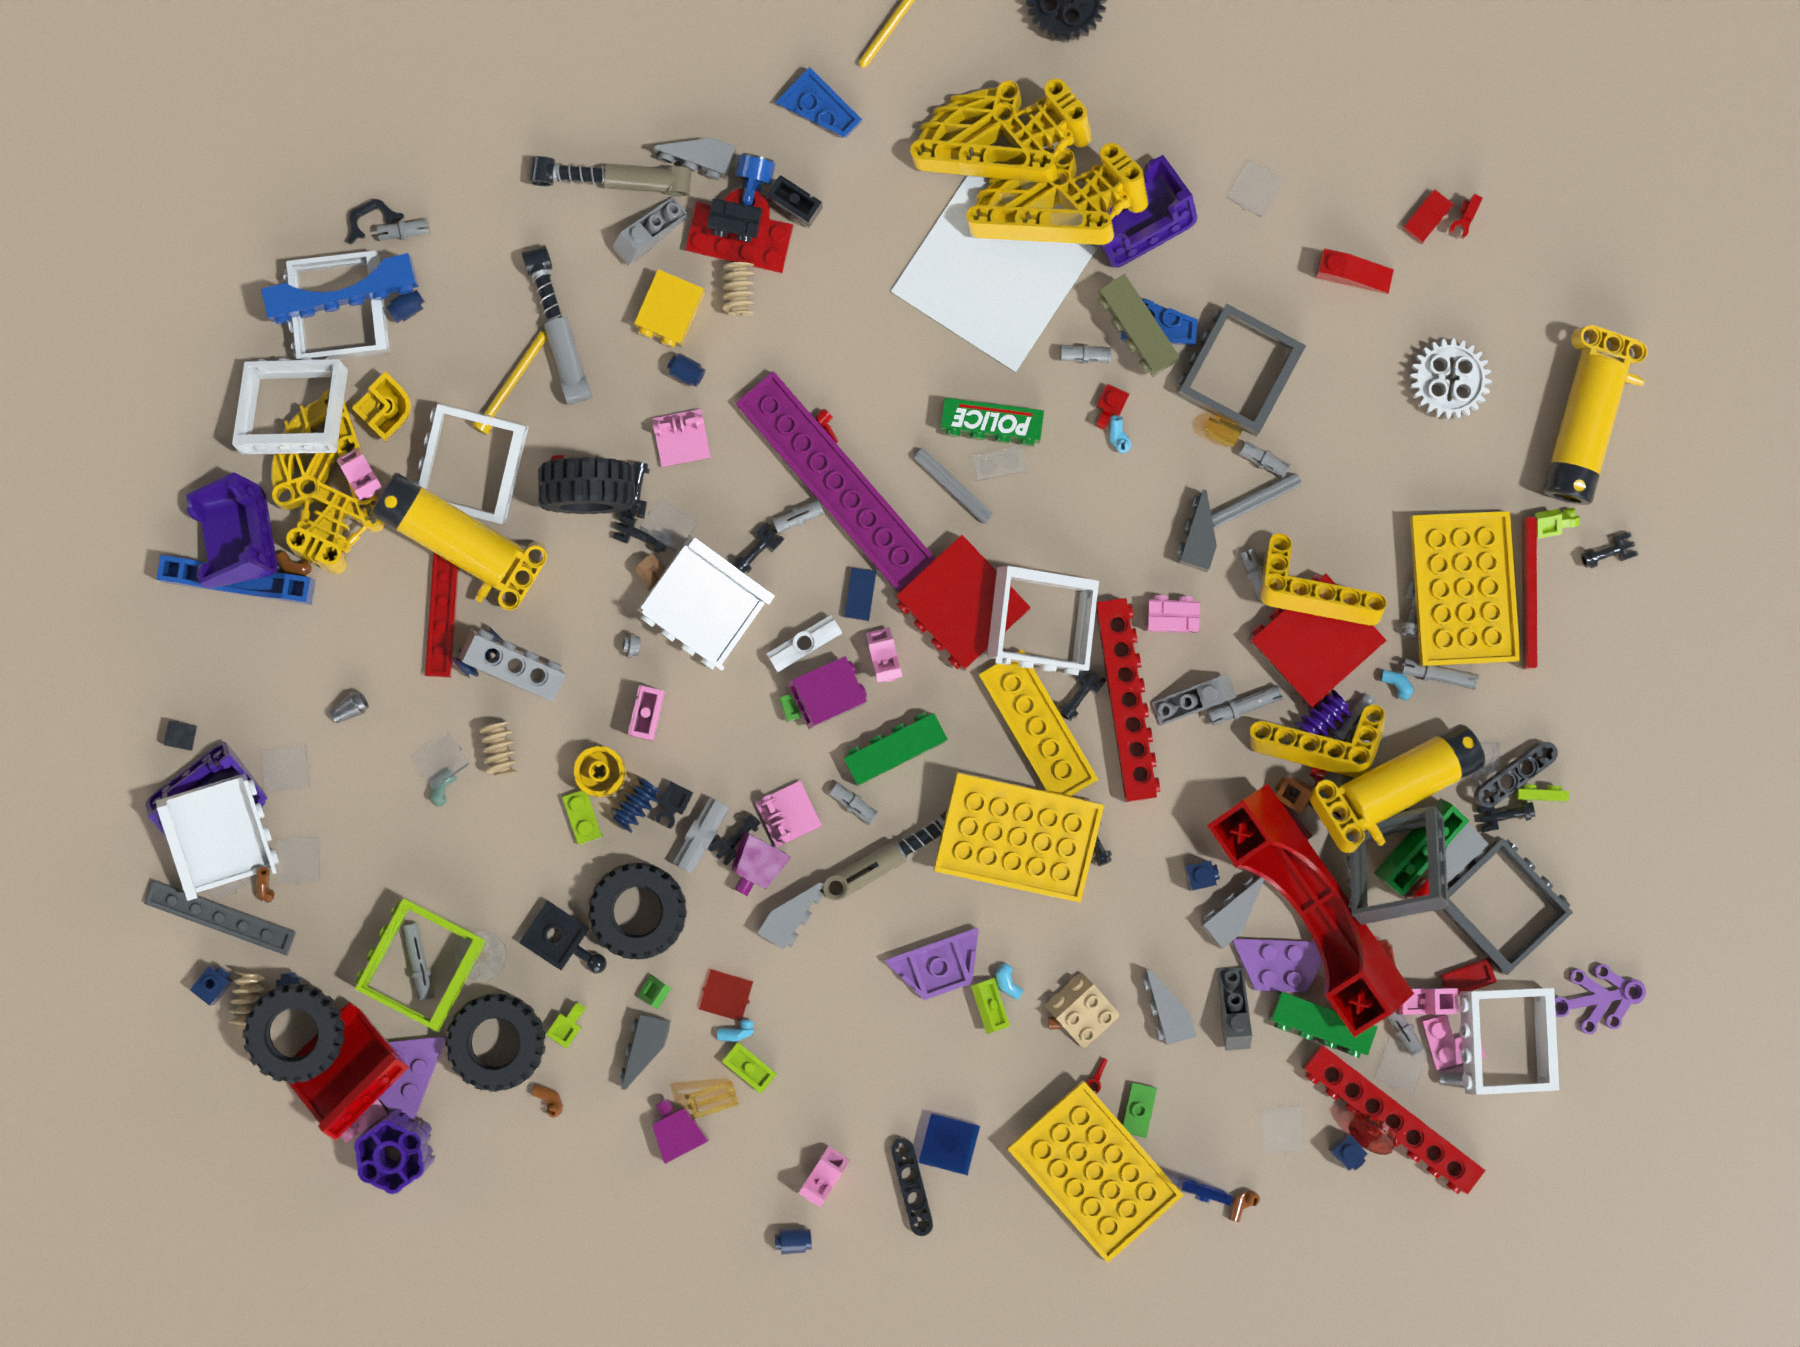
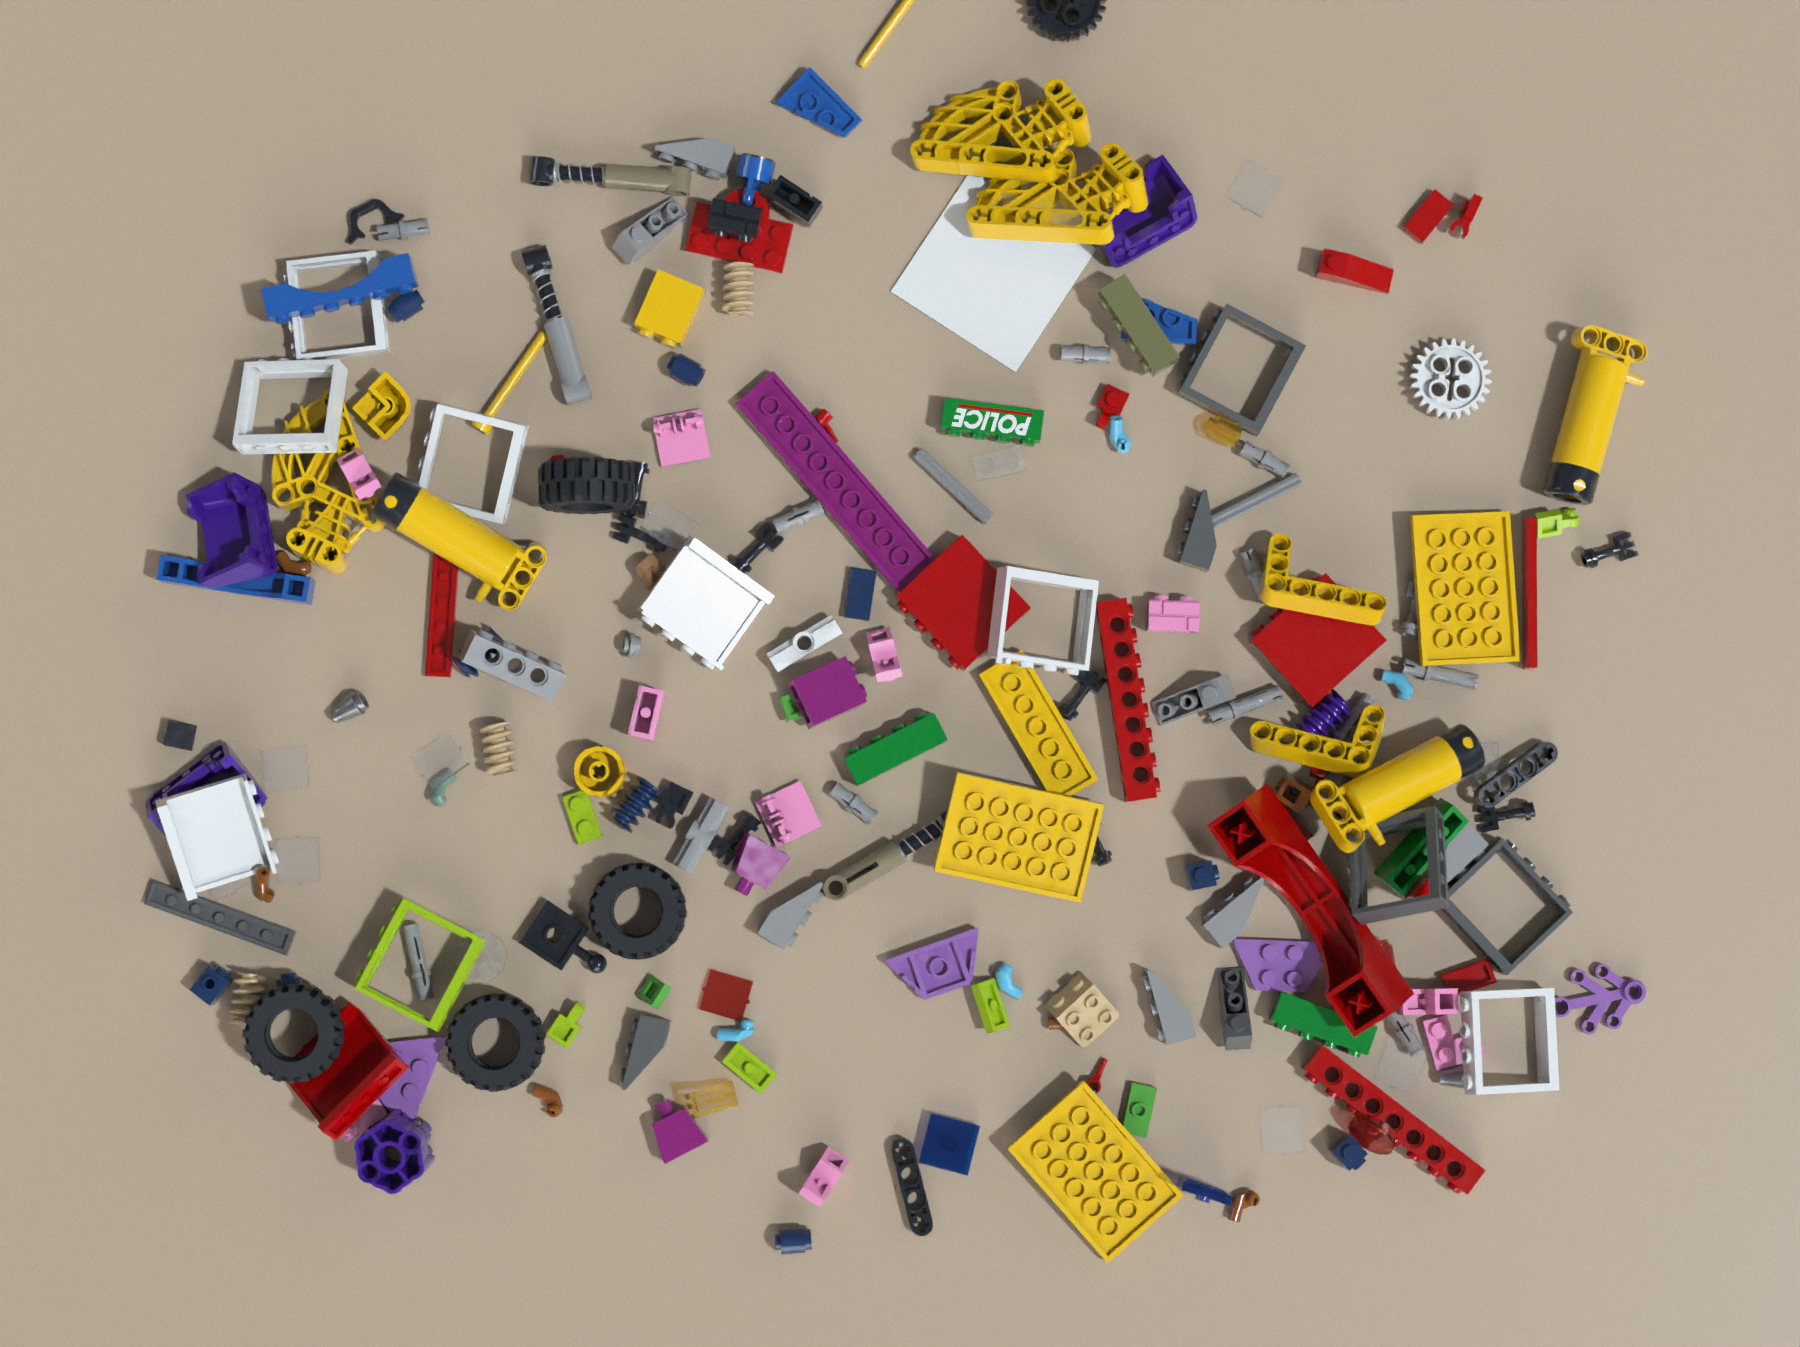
lime plate [1514,784,1569,802] -> none

